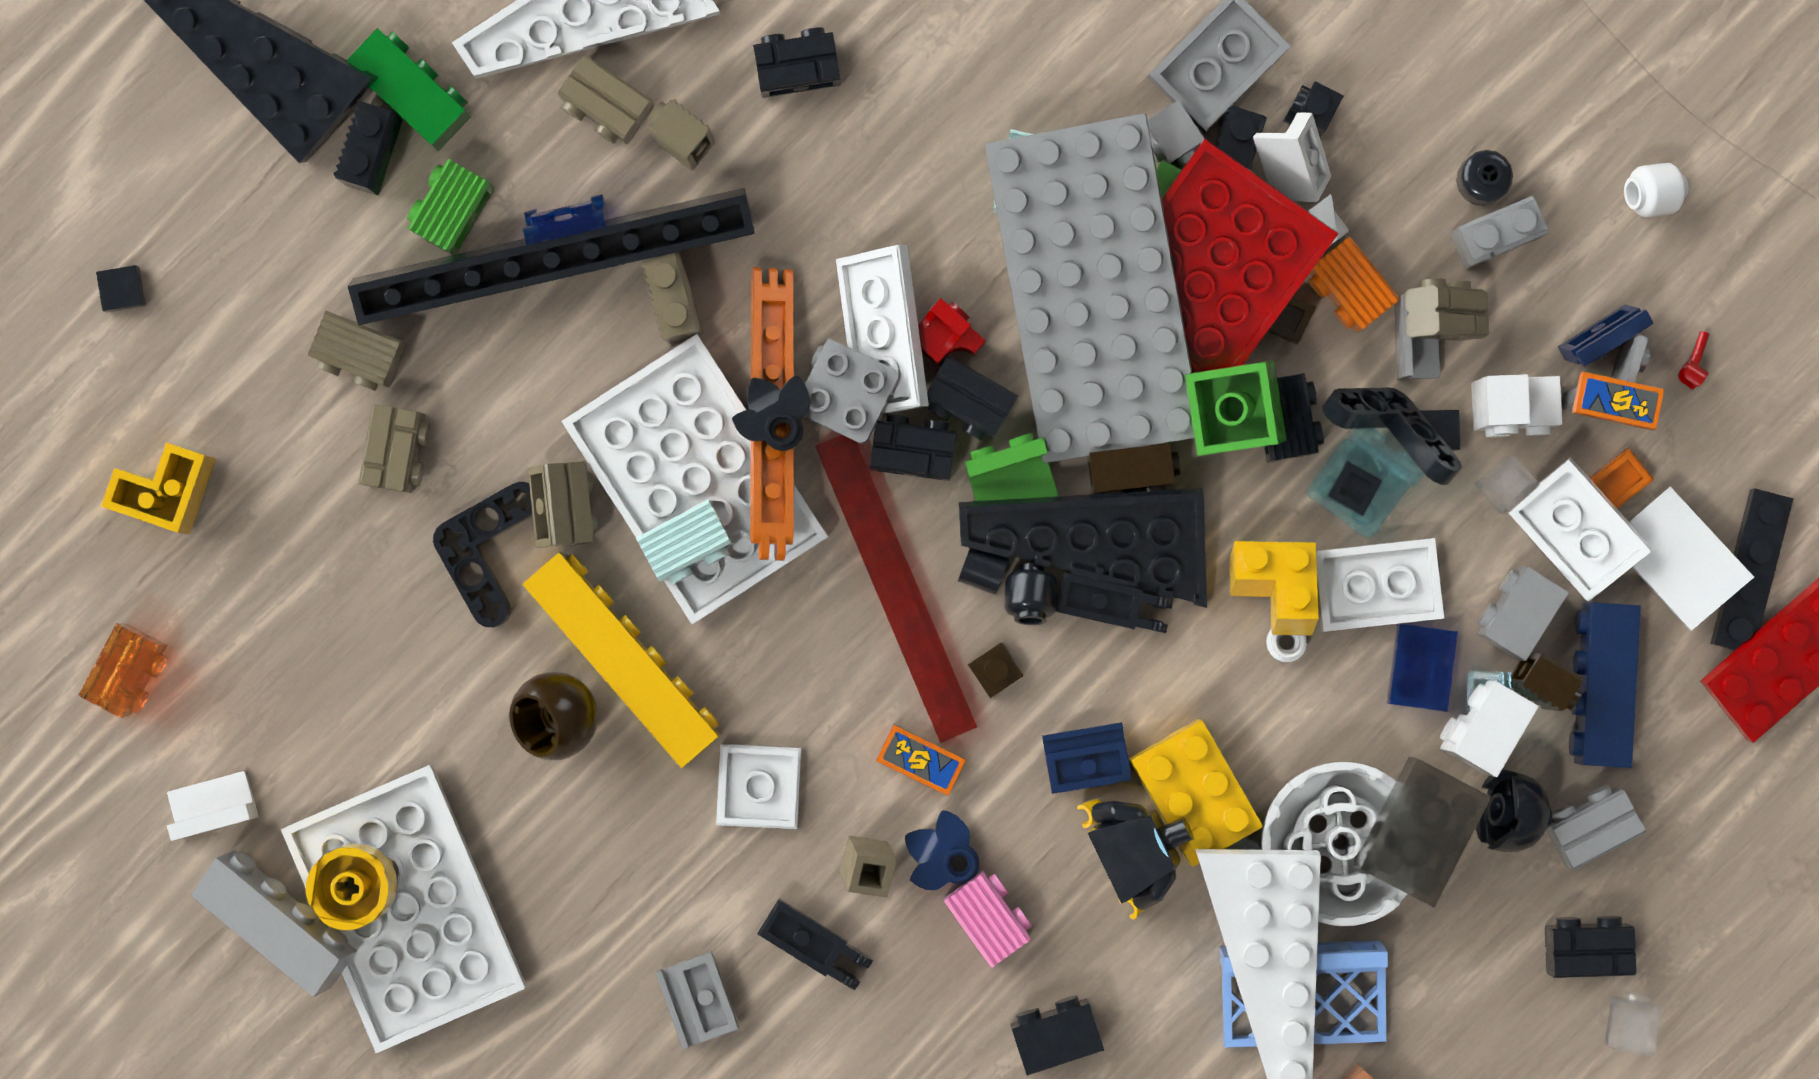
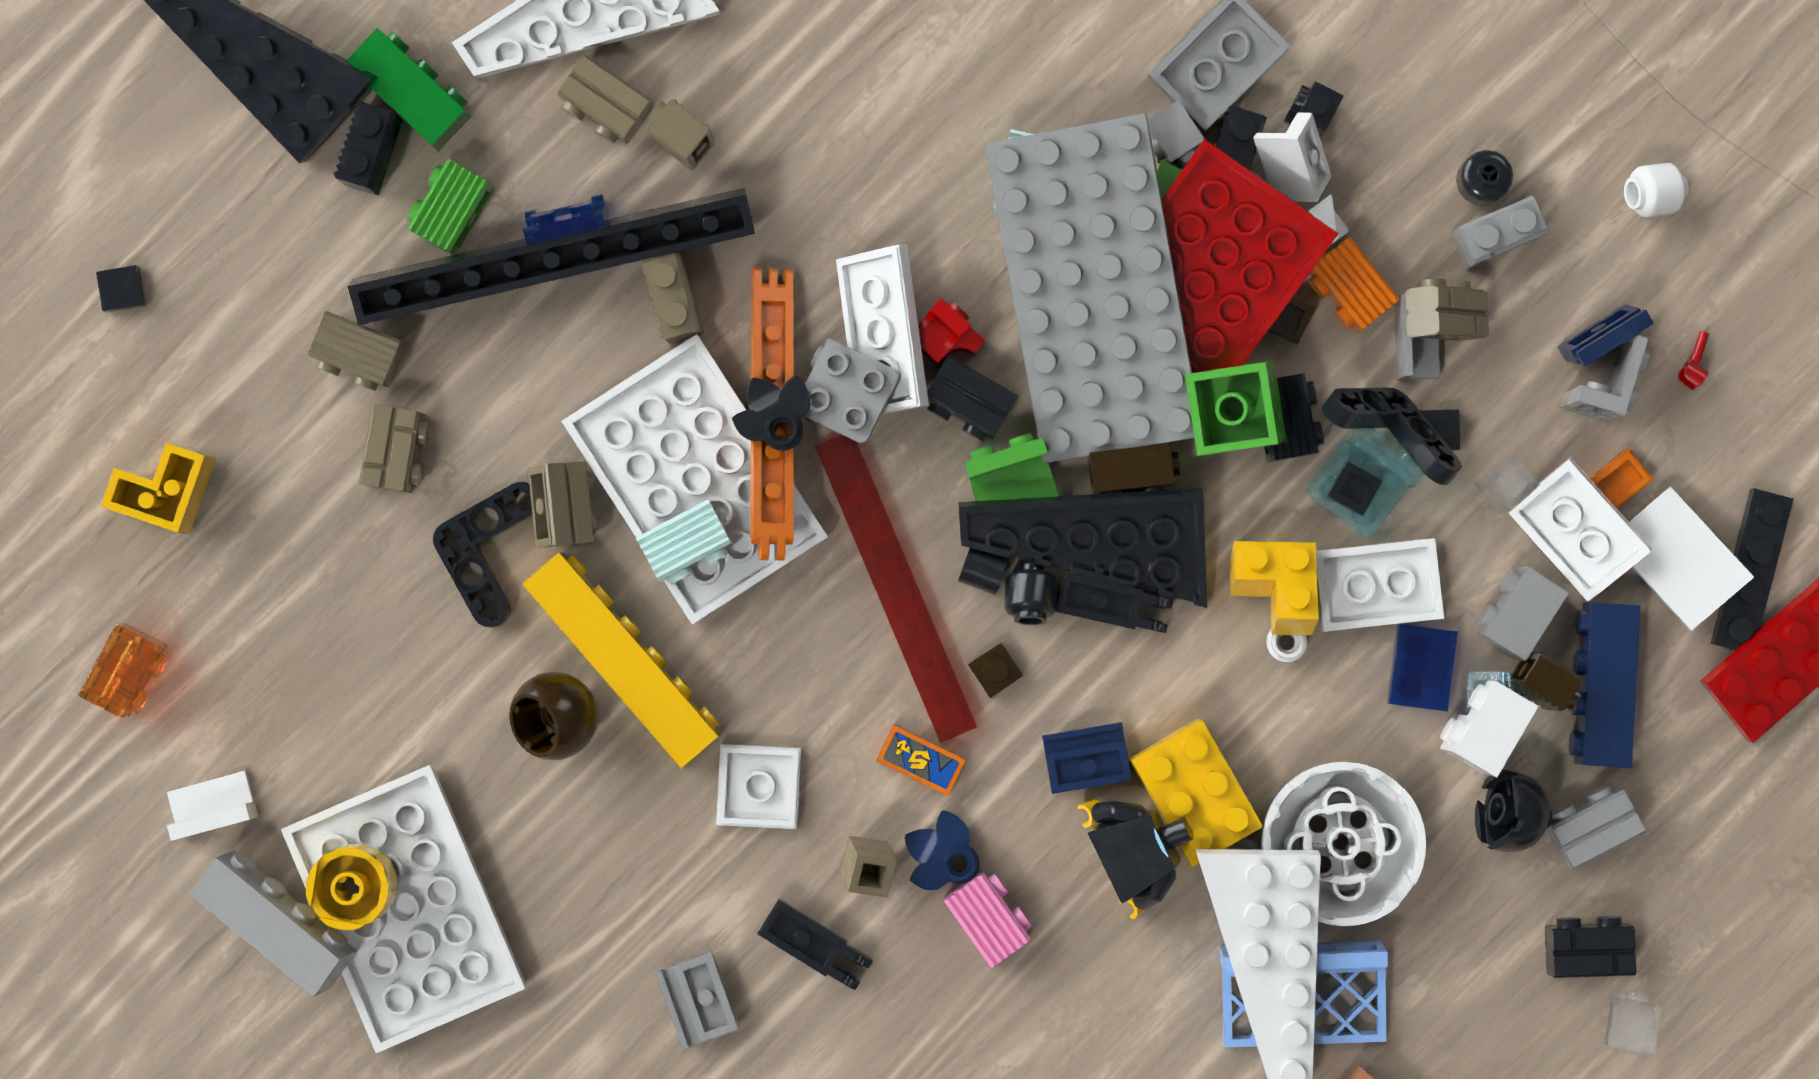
black brick [753,27,841,98] -> none
black brick [869,414,956,481] -> none
black brick [1010,995,1104,1076] -> none
clear smoke brick [1353,756,1491,908] -> none
white brick [1471,374,1562,438] -> none
tile [1572,372,1665,431] -> none

